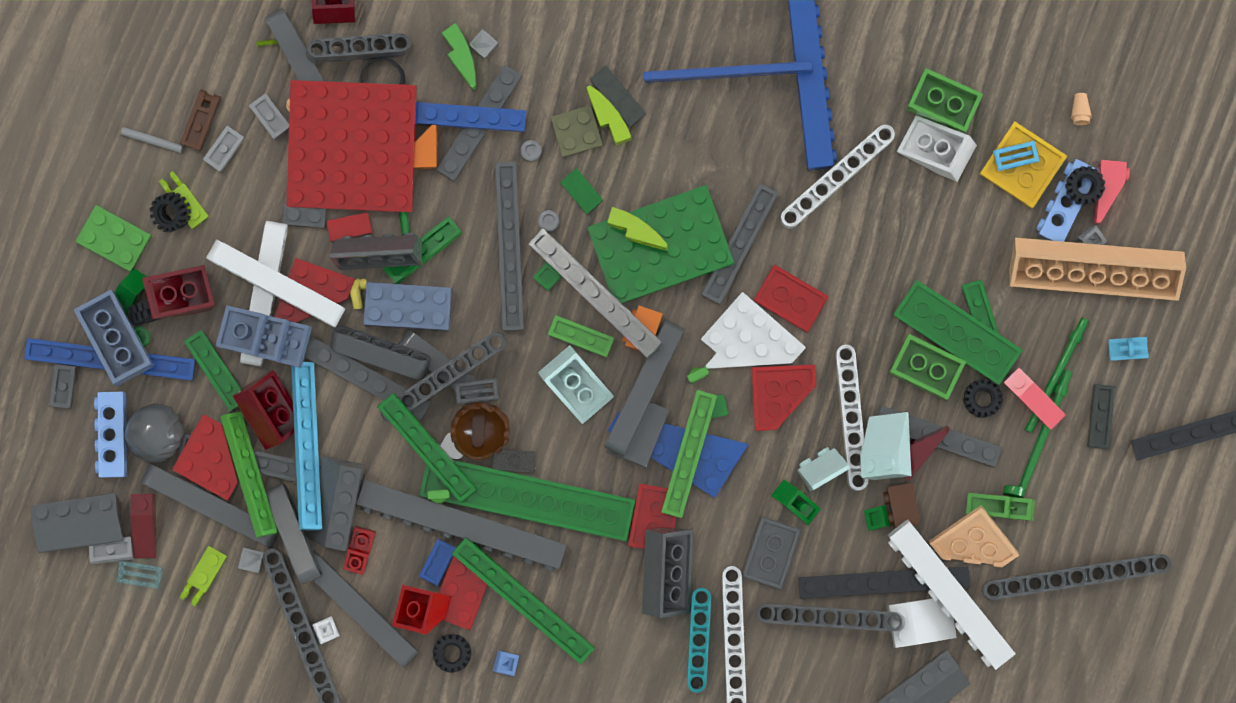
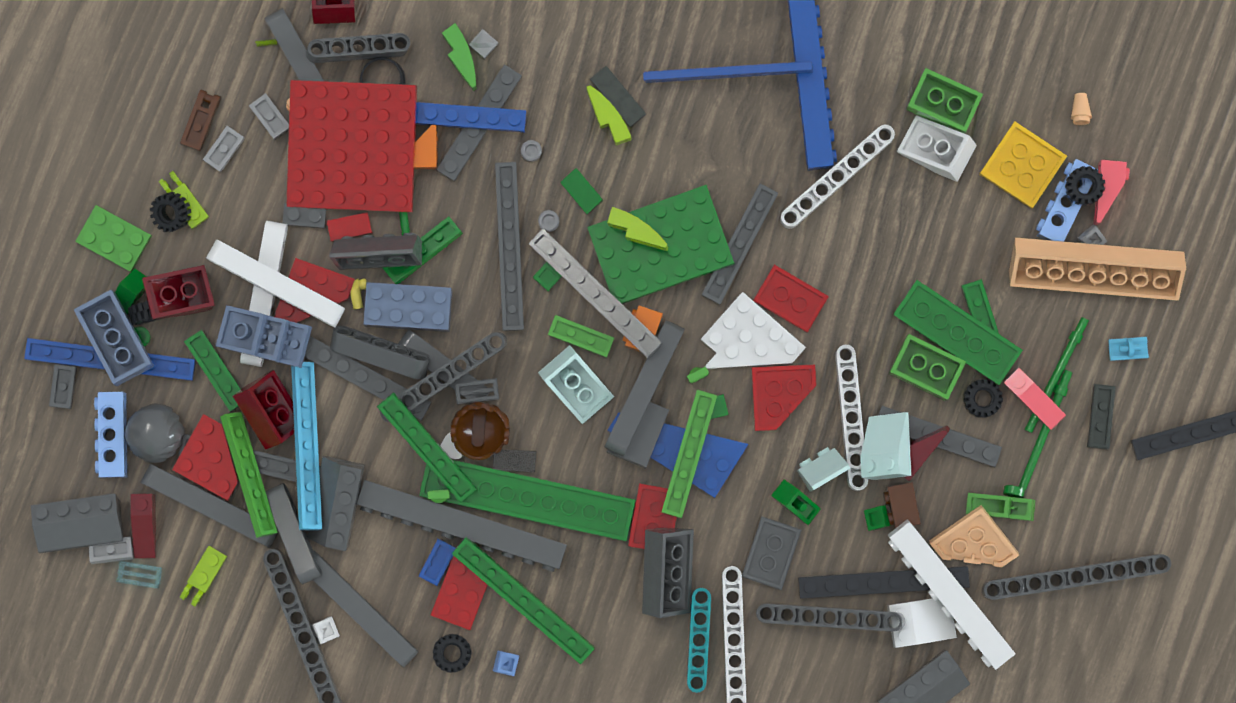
light grey bar [121,127,183,153] -> none
light grey tile [238,548,264,573] -> none
red slope [343,526,376,575] -> none
red slope [392,585,450,635] -> none
olive plate [551,105,603,158] -> none
medium azure tile [993,141,1039,172] -> none

